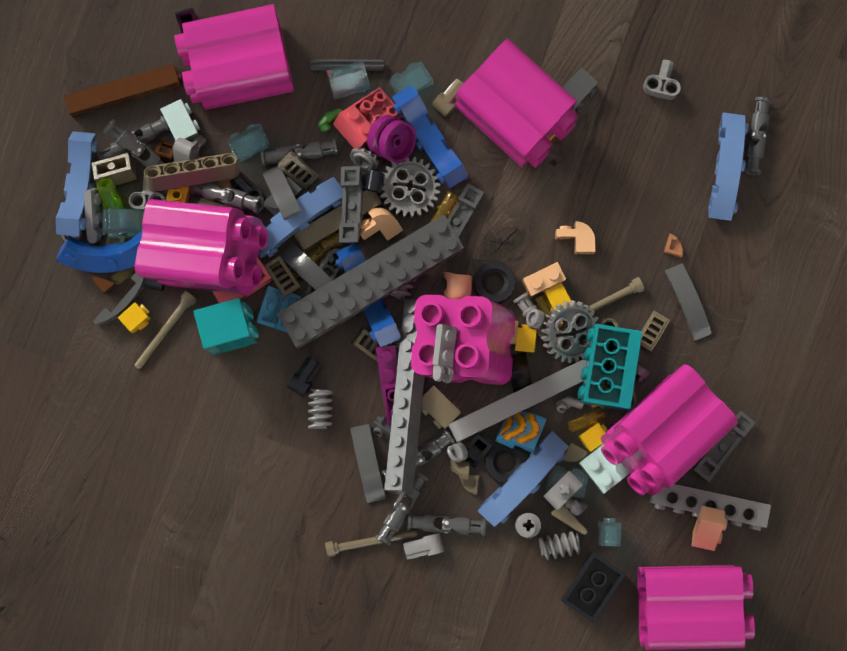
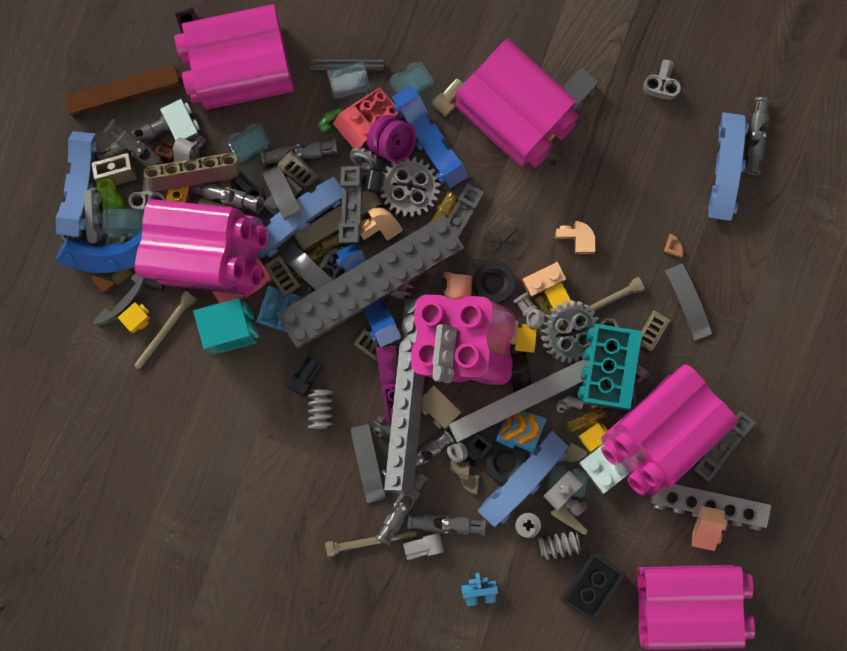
clear light blue brick [598,518,622,547] -> none
none -> dark azure hips [461,573,498,606]

